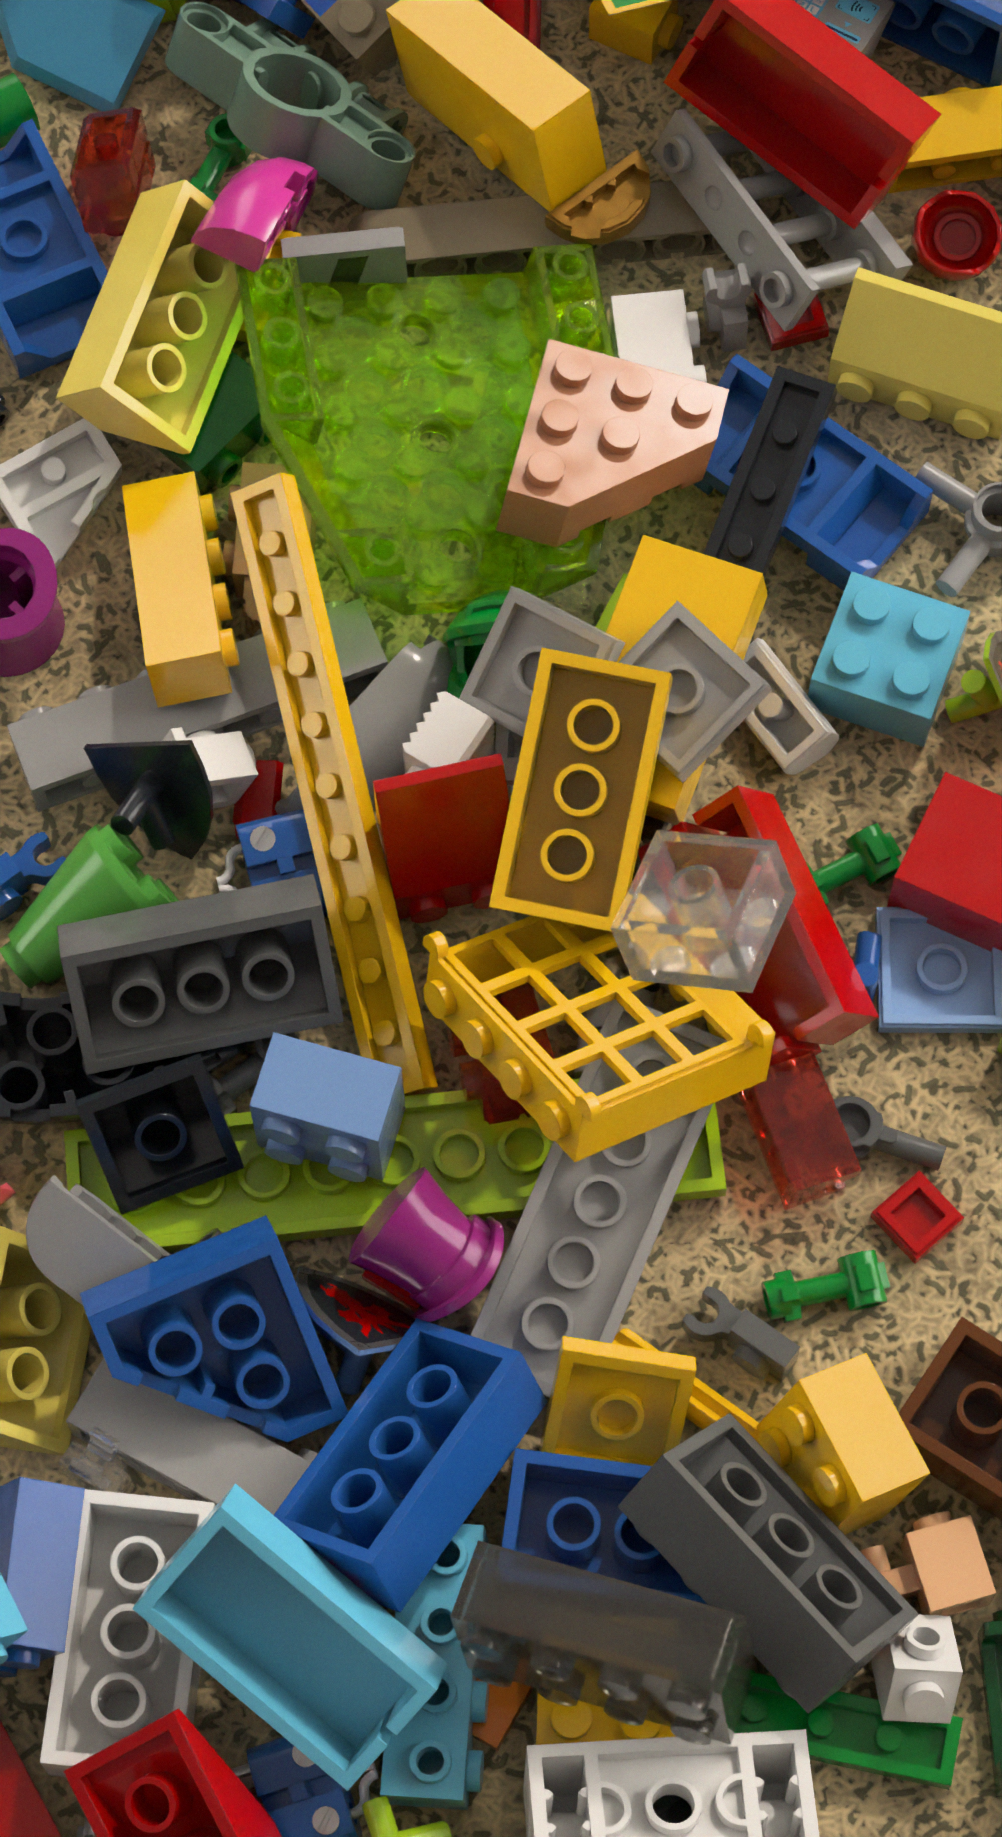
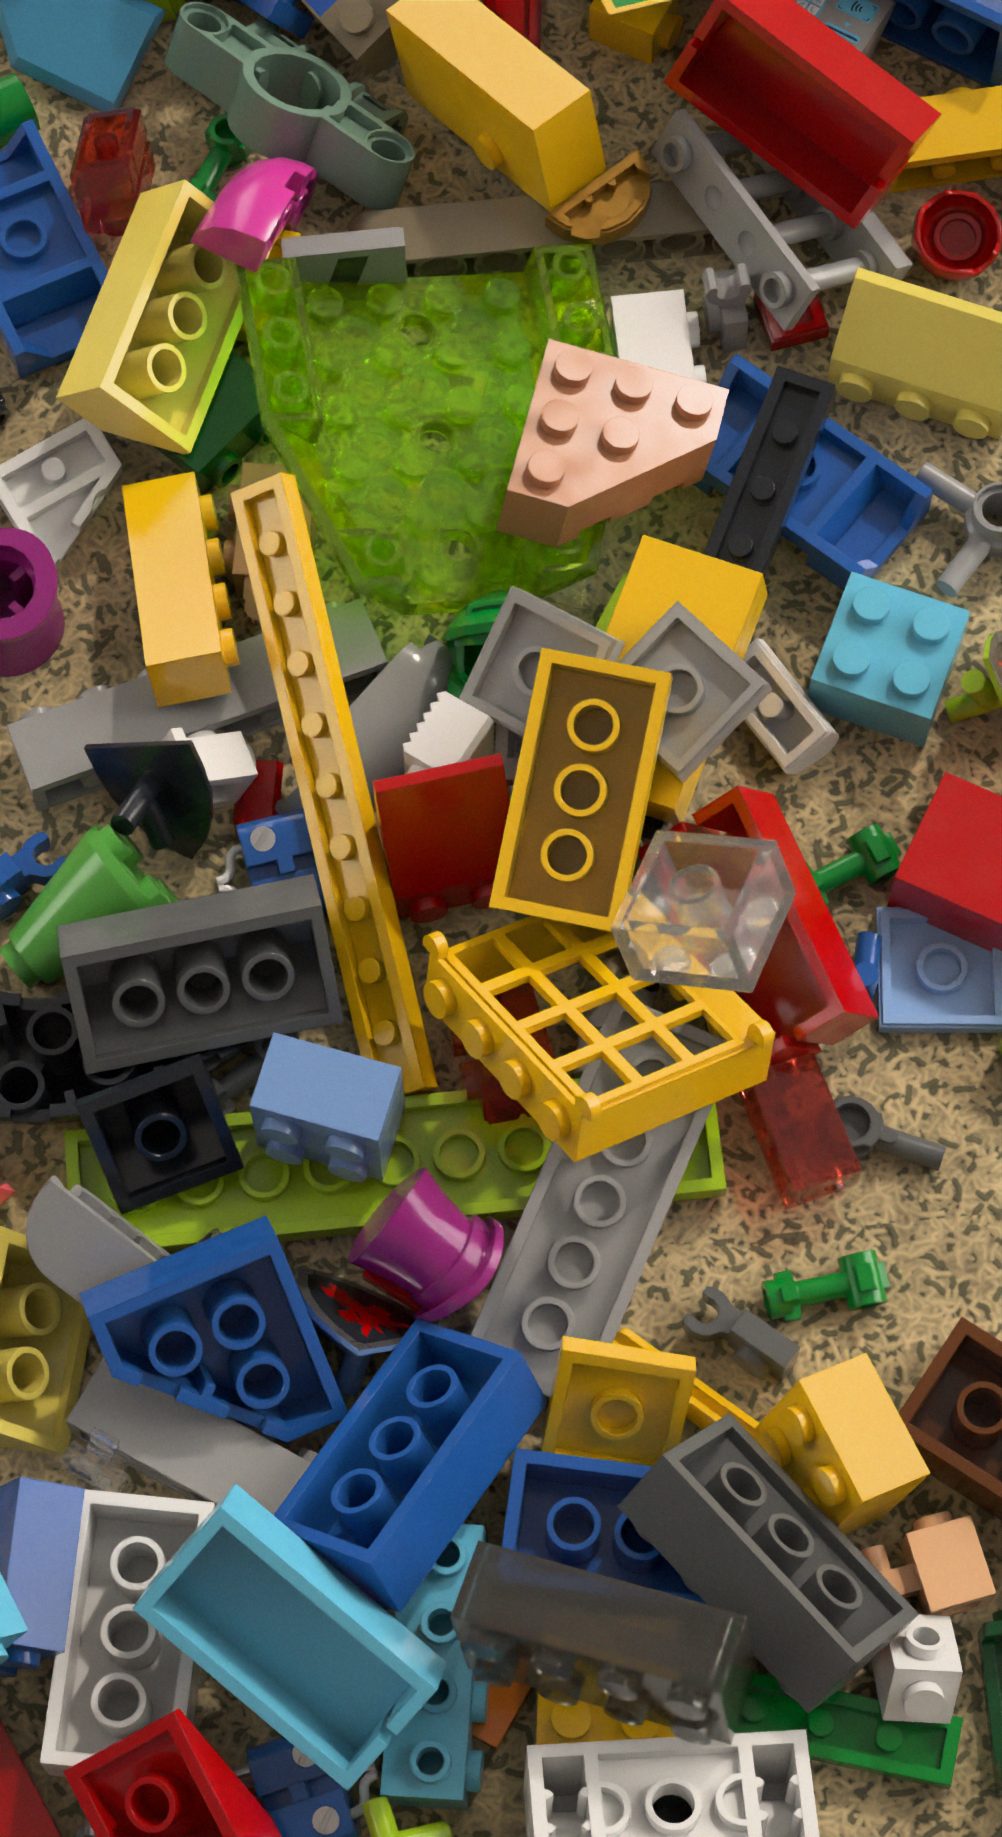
red tile [870,1170,964,1264] -> none

